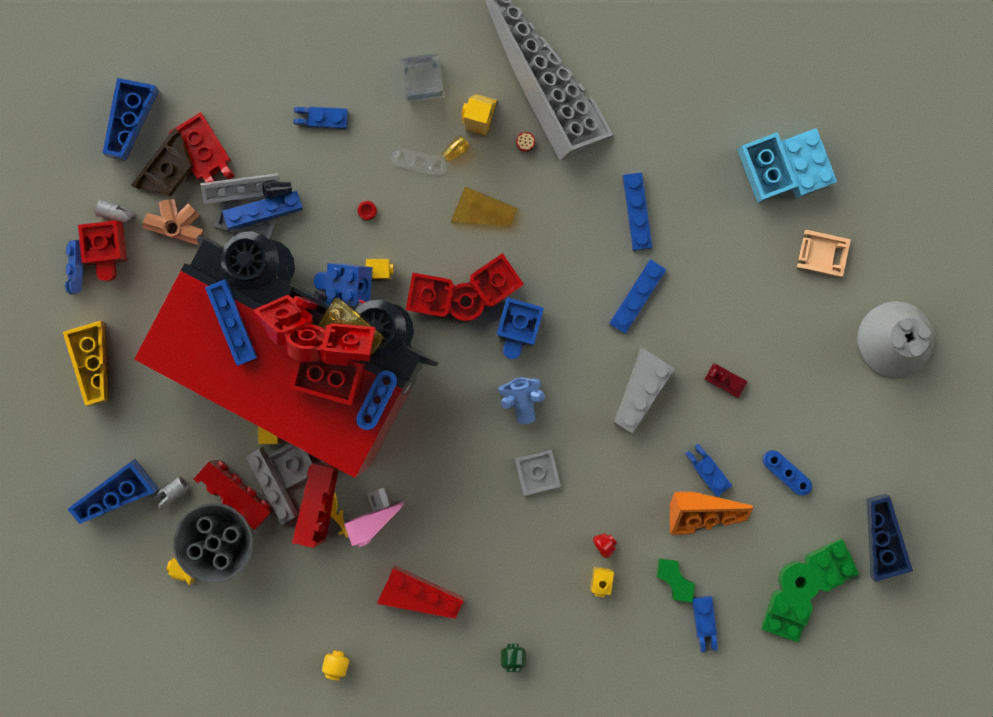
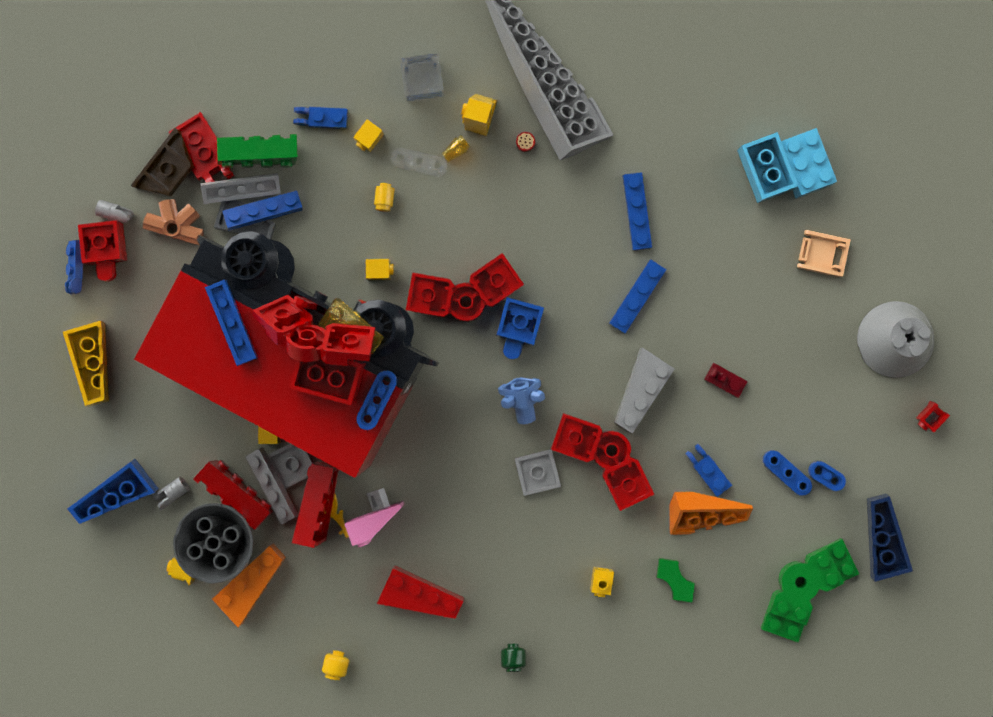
blue wedge [102,78,159,161] -> none
black cone [262,181,292,200] -> none
blue brick [313,263,373,306] -> none
red tile [357,201,377,221] -> none
clear yellow wing [451,186,518,227] -> none
red cone [593,533,617,558] -> none
blue hinge [692,596,718,652] -> none
none -> orange wedge [212,543,286,628]
none -> green wedge [217,134,298,168]
none -> yellow brick [353,119,384,152]
none -> yellow brick [374,183,395,212]
none -> red plate [551,413,655,511]
none -> blue plate [808,461,846,491]
none -> red window [916,401,950,432]

